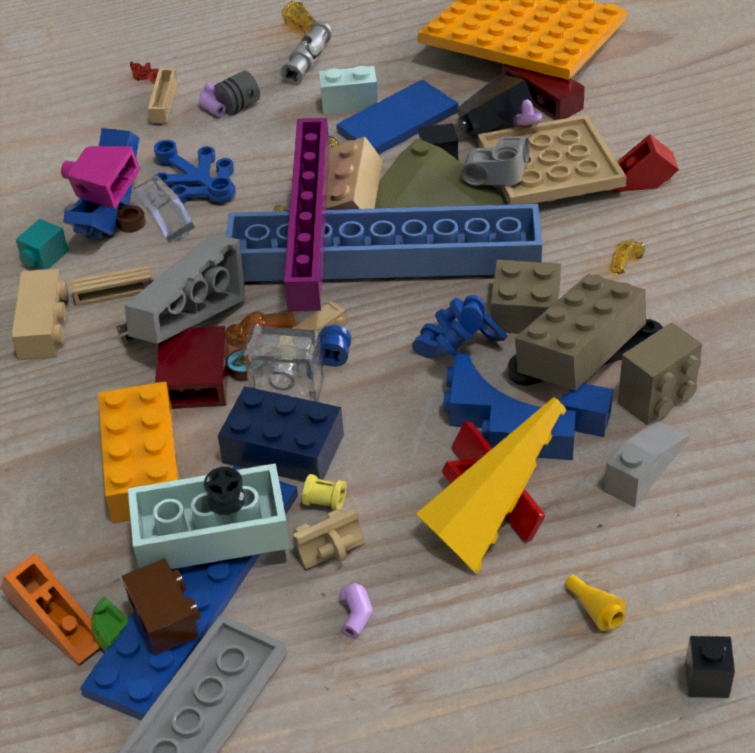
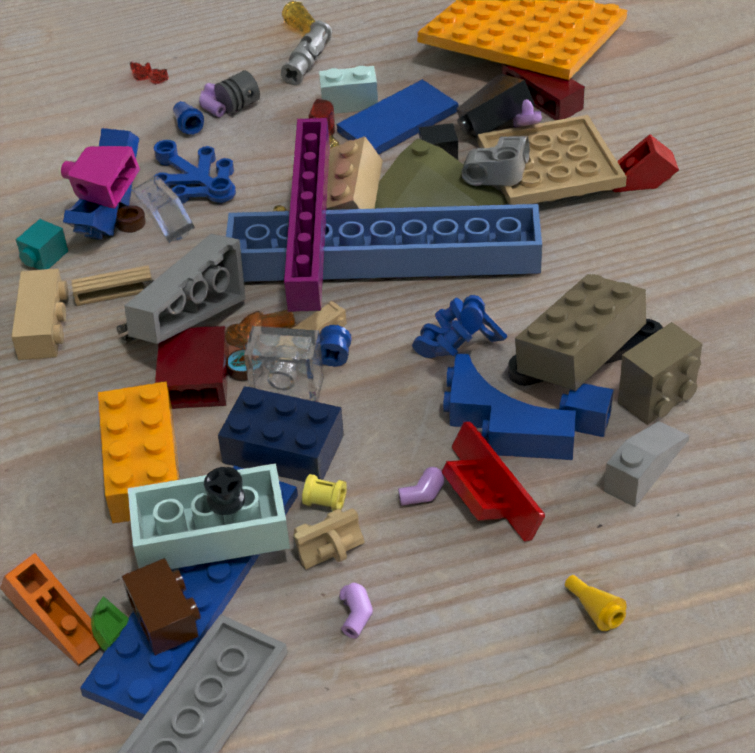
tan piece [147,68,178,124] -> none
yellow wedge [416,397,566,574] -> none
dark tan brick [491,260,561,334] -> none
clear yellow arm [609,239,645,274] -> none
black brick [685,636,735,698] -> none
none -> blue cone [173,101,204,135]
none -> clear red brick [308,99,336,138]
none -> lavender arm [398,467,445,506]

